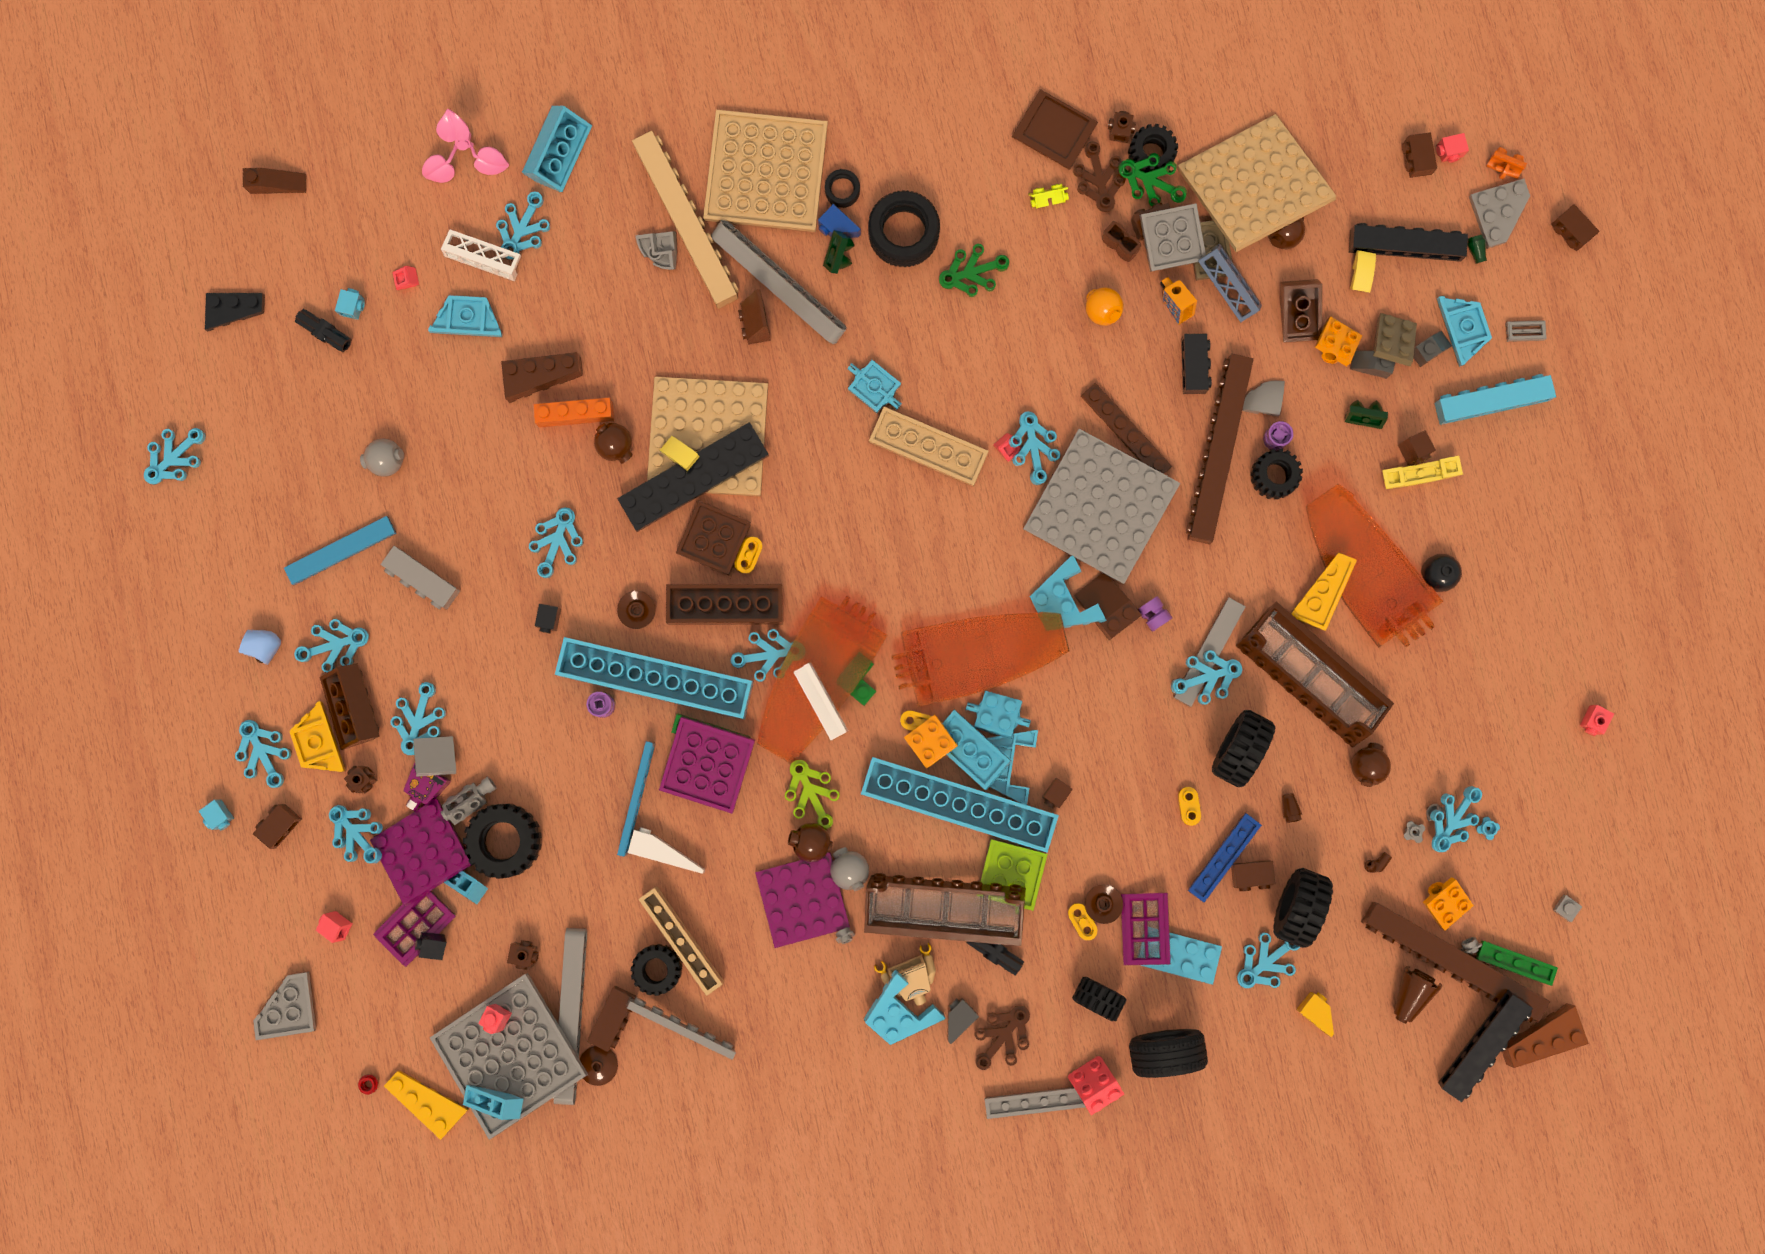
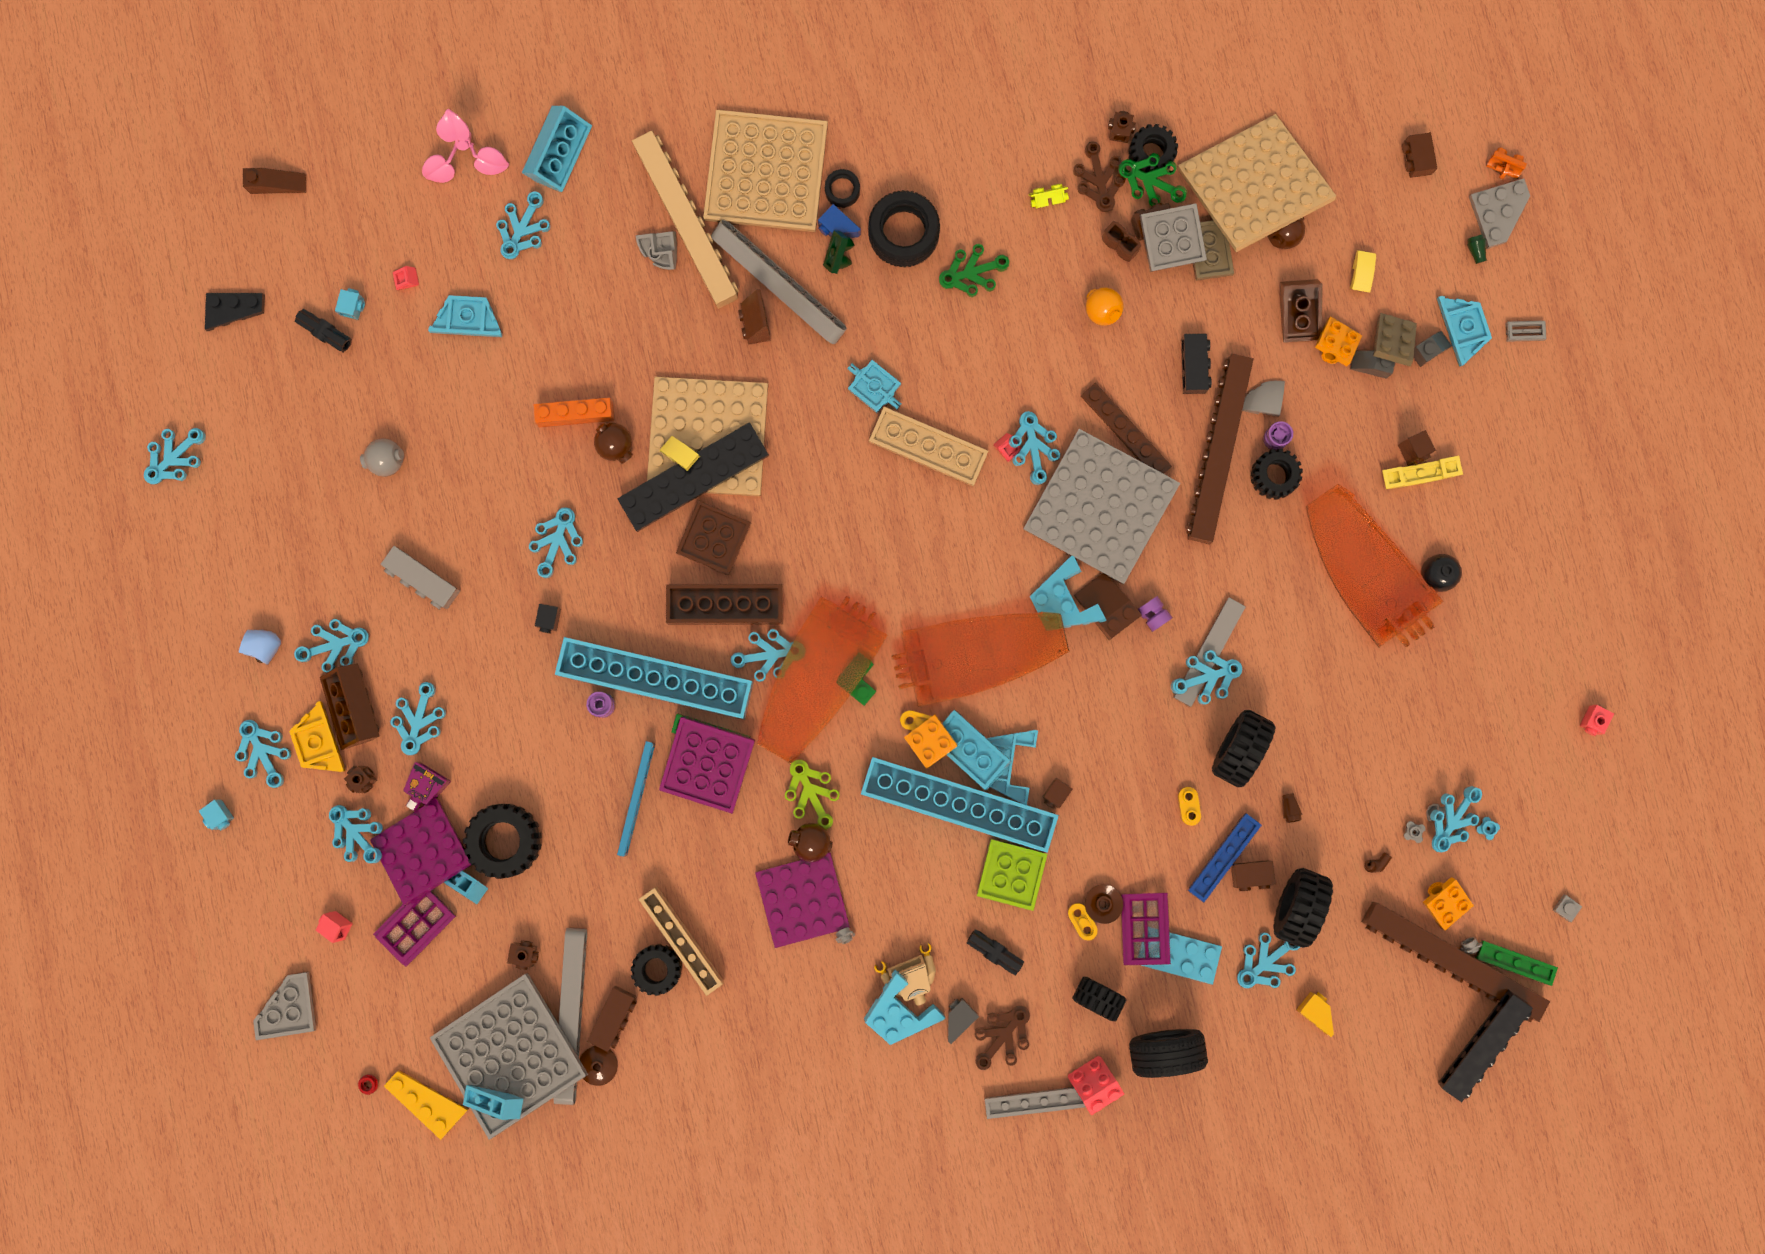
reddish brown brick [253,804,302,849] -> none
dark azure tile [284,516,397,585] -> none
light grey tile [413,736,456,777] -> none
black brick [415,932,447,960] -> none
white fence [441,230,521,281] -> none
light grey brick [441,776,497,825] -> none
coral brick [478,1004,512,1034] -> none
reddish brown wedge [501,352,583,403] -> none
reddish brown dish [617,591,656,629] -> none
light grey plate [626,997,736,1060] -> none
white slope [628,827,705,874] -> none
yellow plate [734,537,762,573] -> none
white fence [794,663,848,740] -> none
light grey brick [830,847,869,891] -> none
window [864,873,1026,946] -> none
medium azure plate [966,691,1031,739] -> none
reddish brown piece [1012,89,1098,170] -> none
light orange torso [1160,277,1197,325] -> none
sand blue fence [1198,244,1262,322] -> none
window [1236,601,1394,747] -> none
yellow wing [1291,552,1357,631] -> none
dark green tile [1345,400,1388,429] -> none
black brick [1349,223,1468,262] -> none
reddish brown brick [1351,743,1391,787] -> none
reddish brown cone [1394,966,1442,1024] -> none
medium azure brick [1434,374,1556,425] -> none
coral brick [1436,133,1469,163] -> none
dark orange wedge [1502,1003,1589,1068] -> none
reddish brown brick [1551,204,1600,251] -> none

